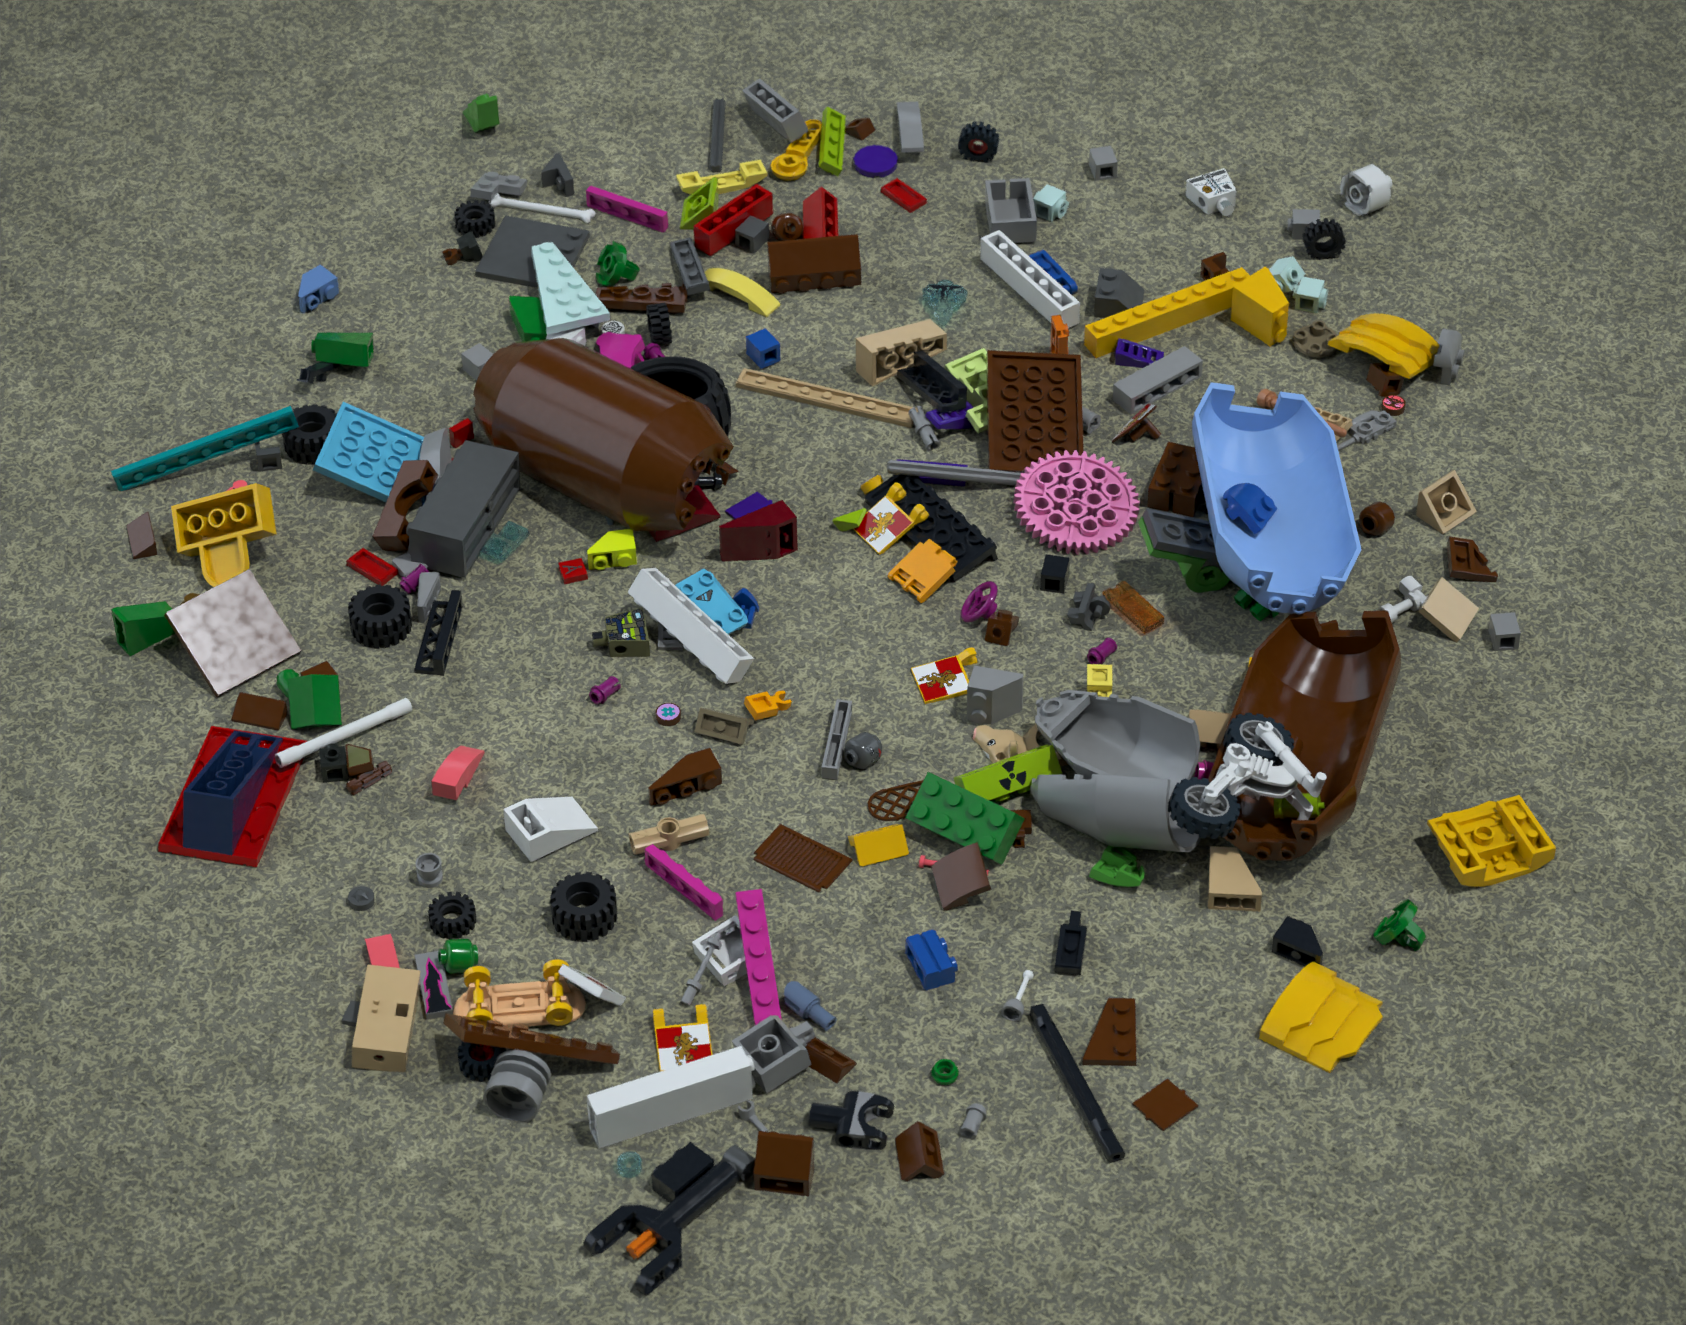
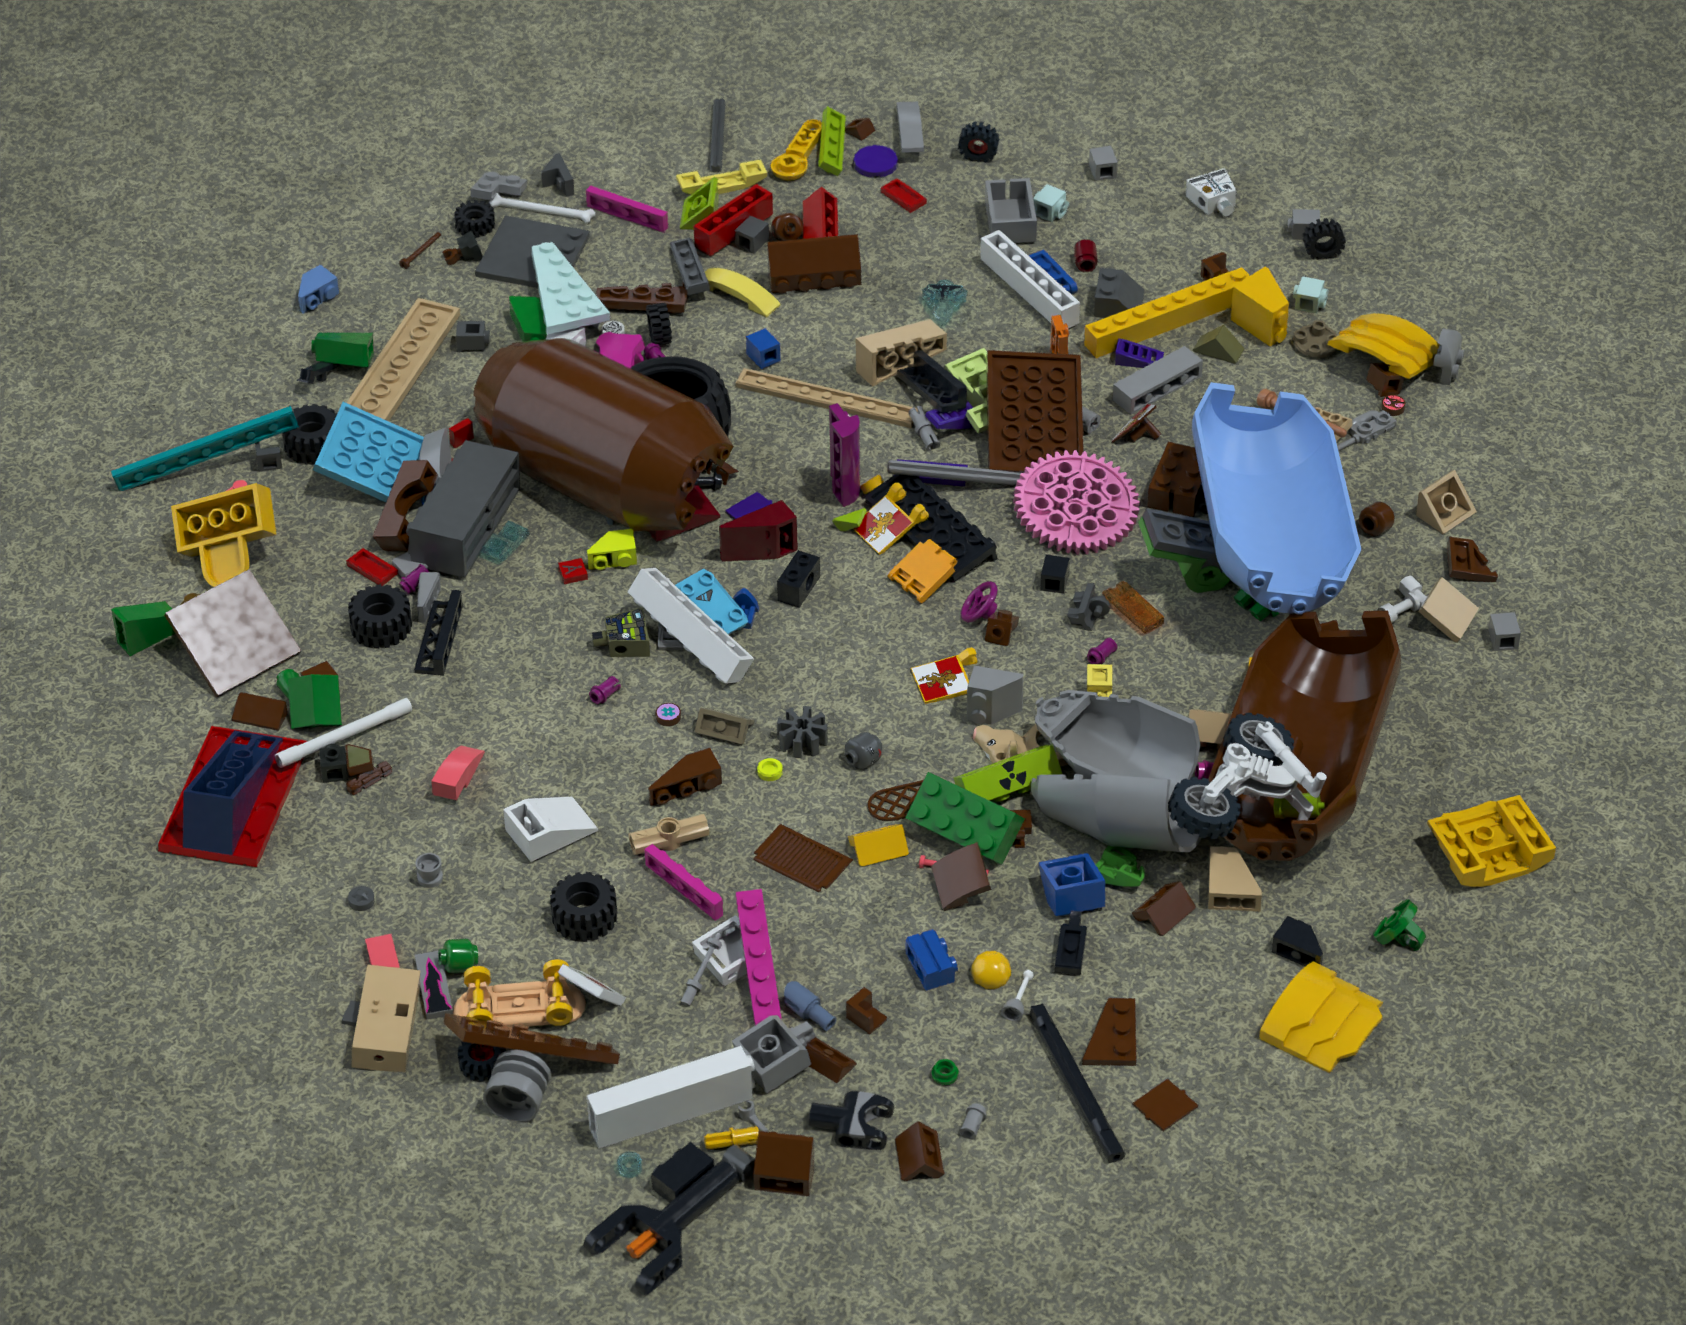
slope [126,512,157,559] -> none
black tyre [428,891,477,939] -> none
light grey brick [461,343,493,380] -> none
bright green slope [462,94,499,133] -> none
green tile [596,241,640,287] -> none
flag [653,1004,712,1072] -> none
light grey brick [742,78,809,143] -> none
light orange plate [744,691,792,720] -> none
light grey piece [822,699,852,780] -> none
blue slope [1223,483,1278,534] -> none
light aqua brick [1269,256,1305,293] -> none
white brick [1340,164,1392,216] -> none
none -> tan plate [347,298,460,421]
none -> reddish brown piece [399,232,441,269]
none -> dark grey brick [456,321,490,352]
none -> yellow axle [704,1126,759,1150]
none -> neon yellow tile [757,758,783,781]
none -> black brick [777,550,820,608]
none -> dark grey gear [777,706,828,758]
none -> magenta brick [829,403,861,507]
none -> reddish brown panel [846,987,887,1035]
none -> yellow hair [970,951,1011,989]
none -> blue slope [1038,853,1105,916]
none -> dark red brick [1074,239,1098,272]
none -> reddish brown panel [1132,881,1196,936]
none -> olive slope [1193,325,1244,364]

